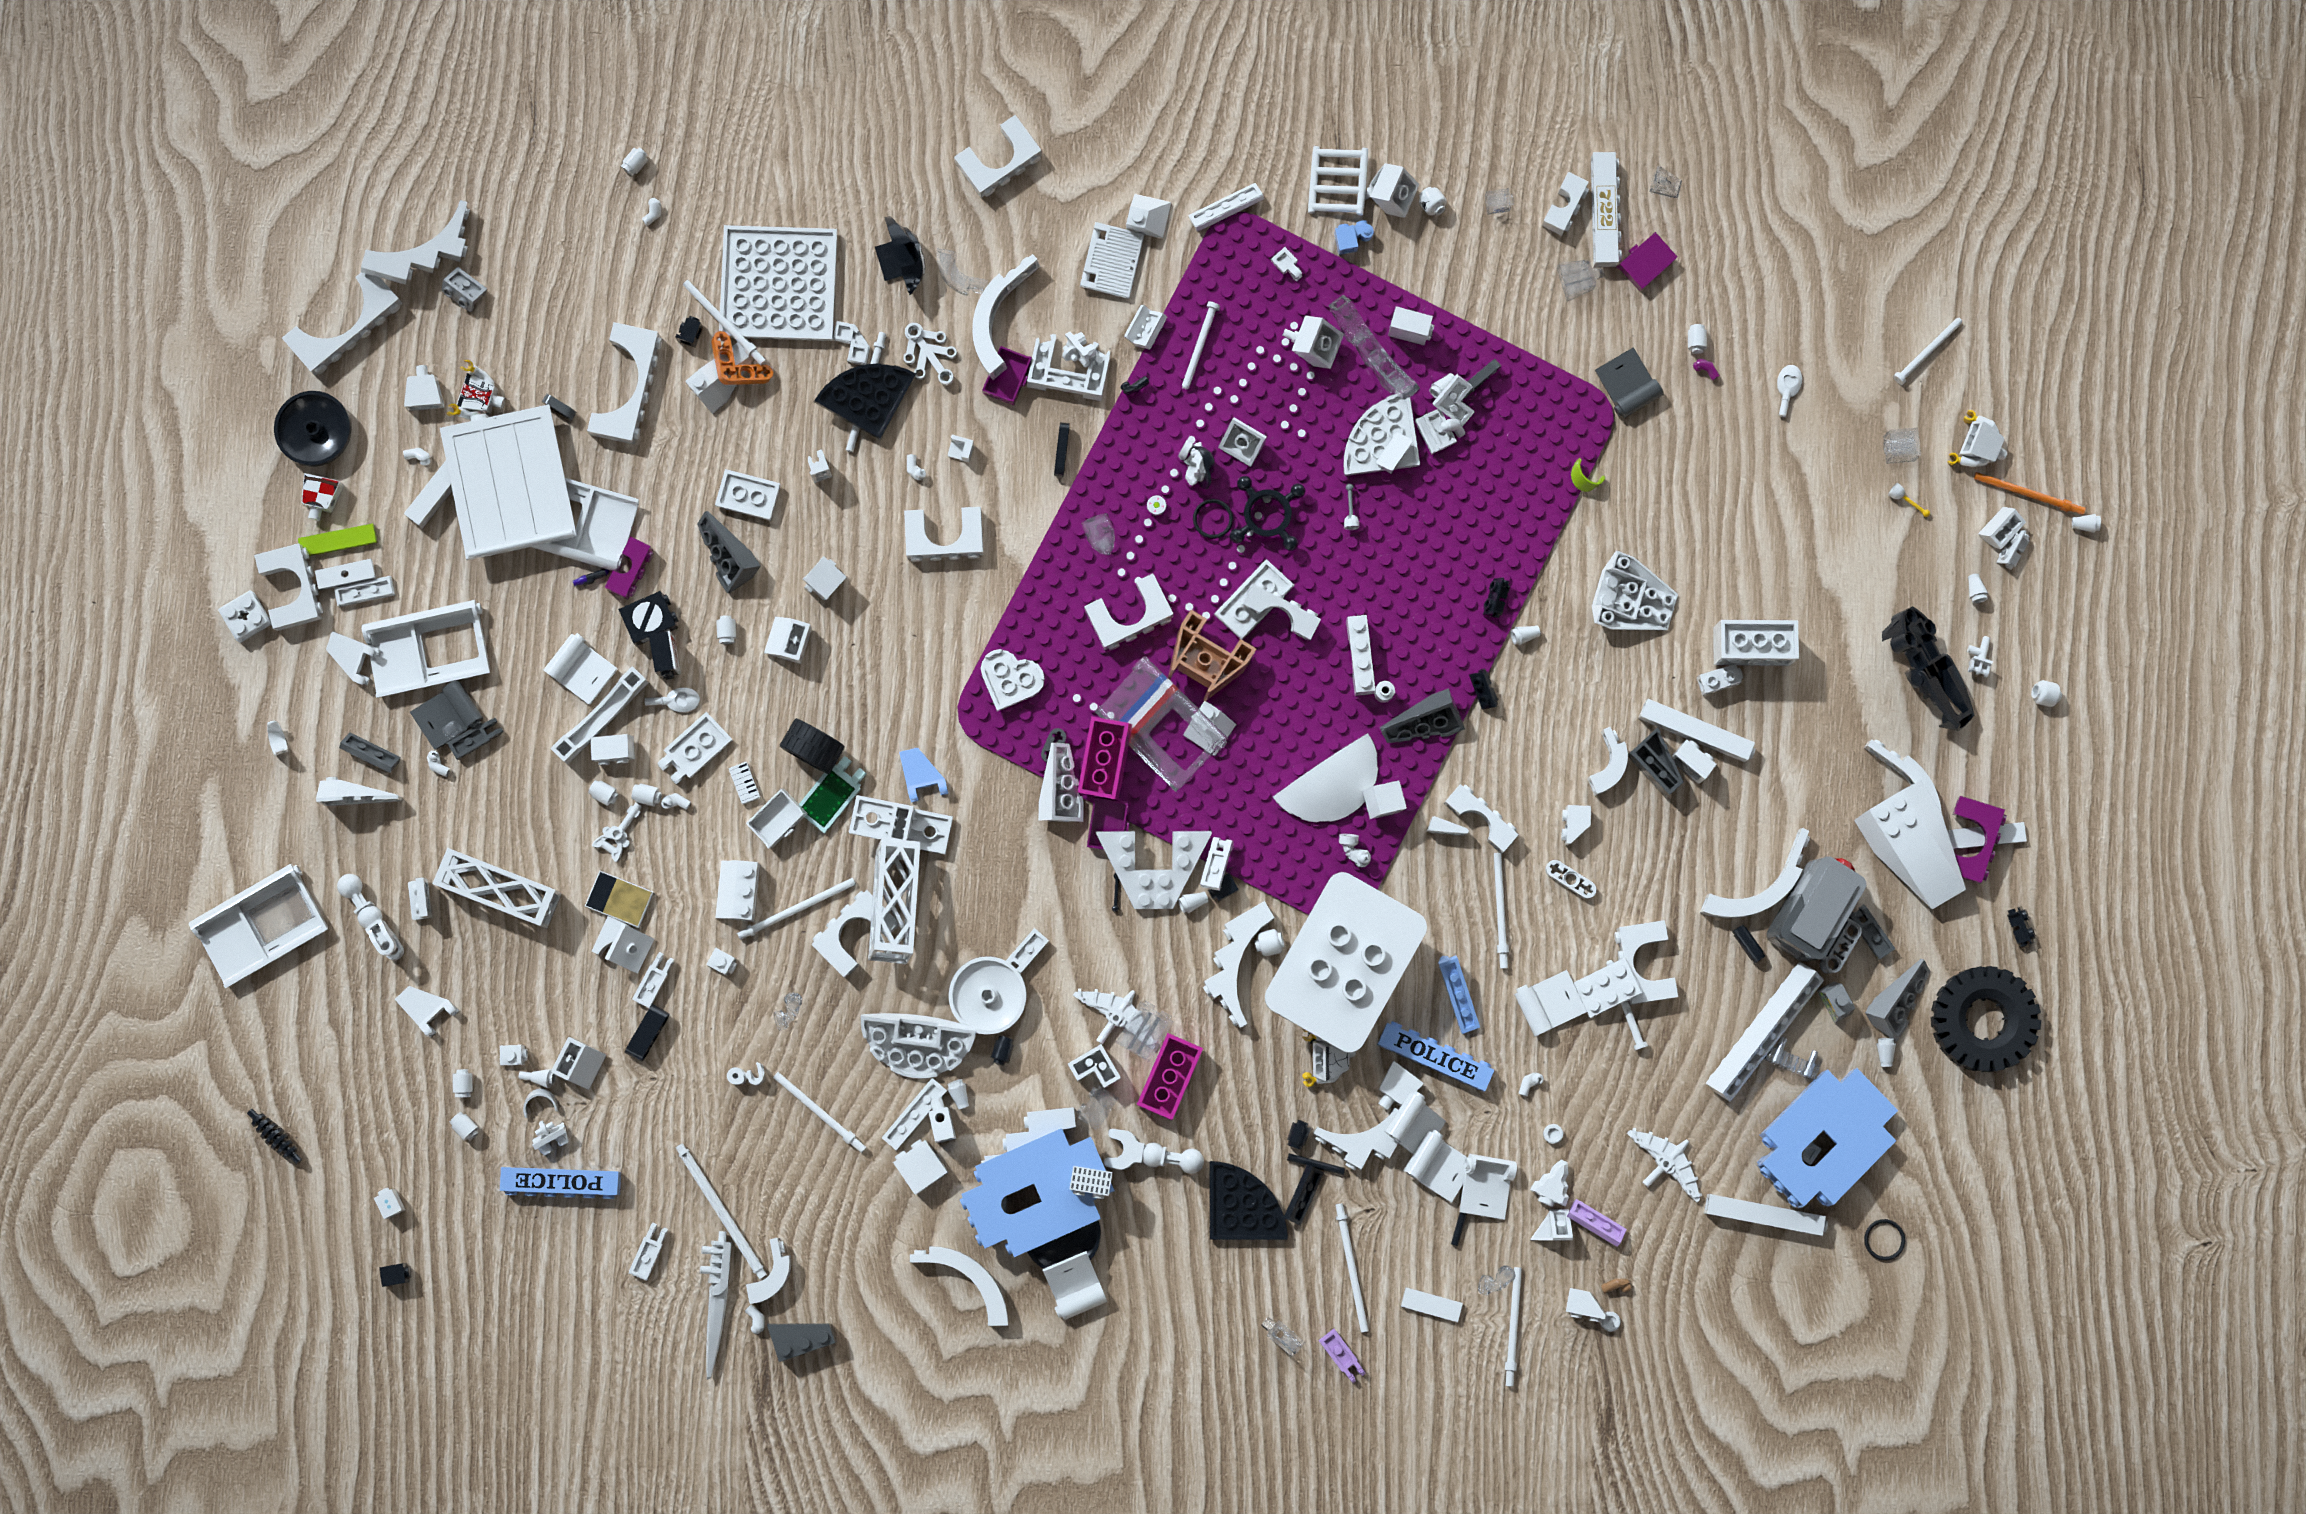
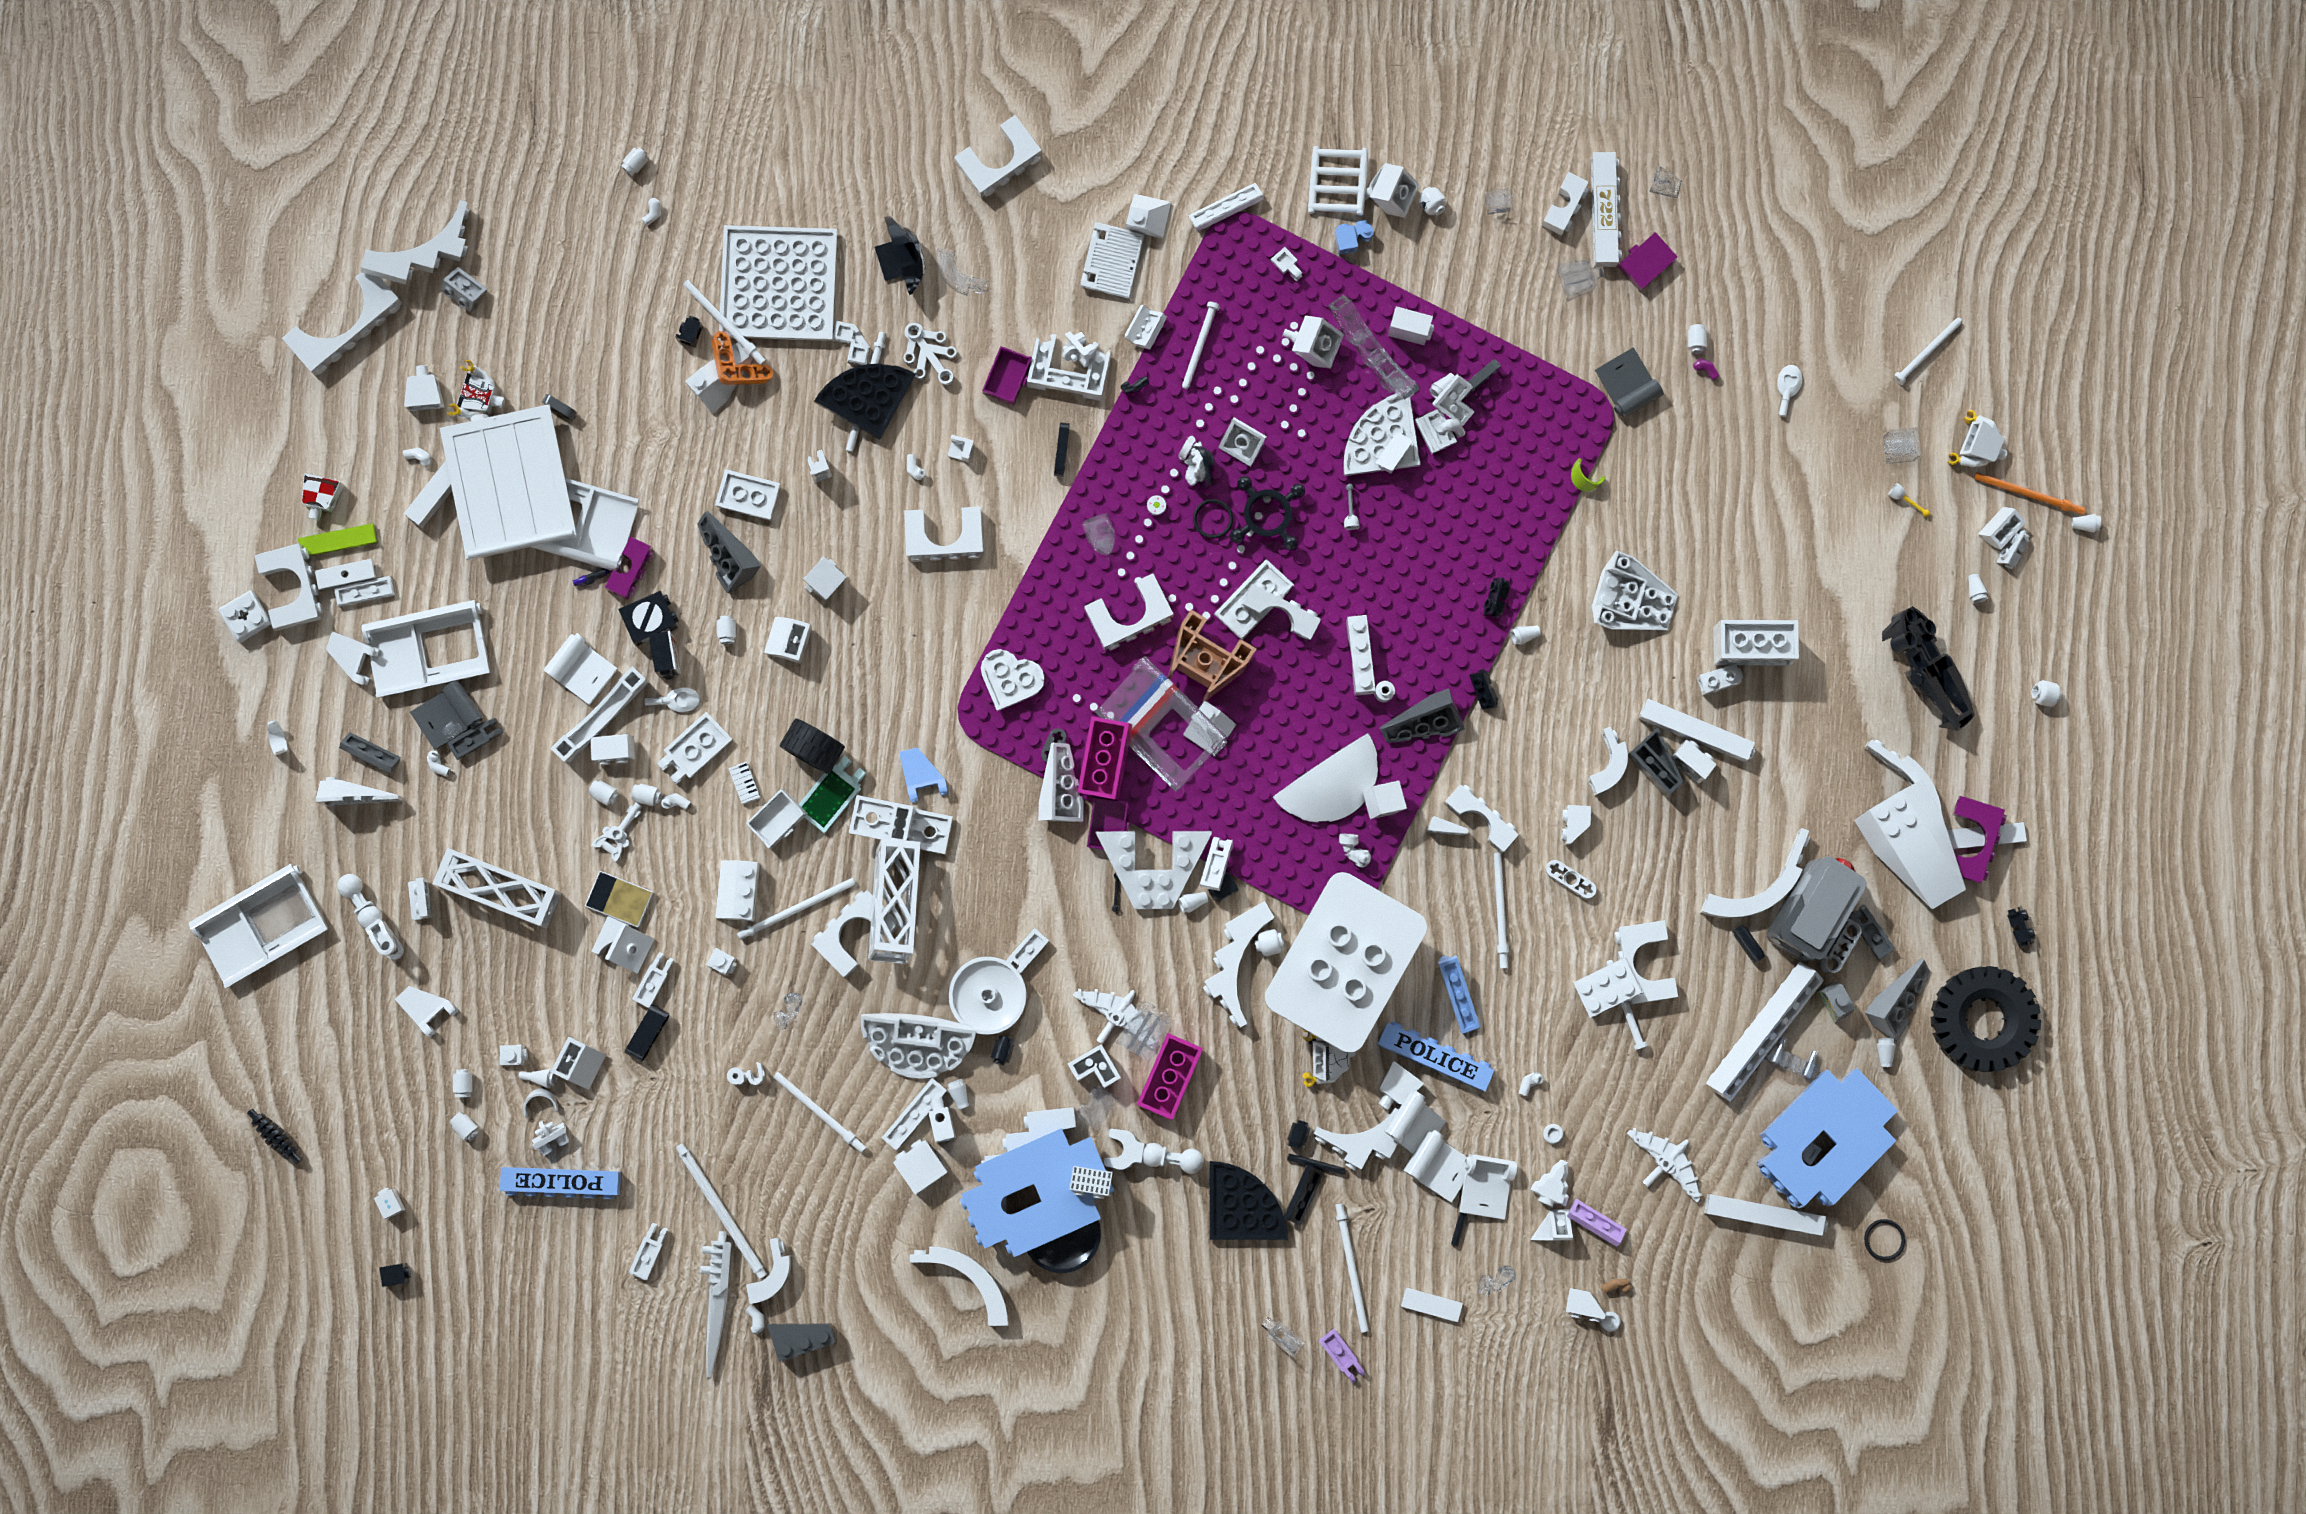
black dish [274,391,352,467] -> none
white arch [587,322,662,444] -> none
white arch [972,254,1040,380] -> none
white door [1042,1251,1107,1320] -> none
white bar [1505,1267,1522,1386] -> none
white door [1514,970,1587,1037] -> none
white arm [1967,636,1993,678] -> none

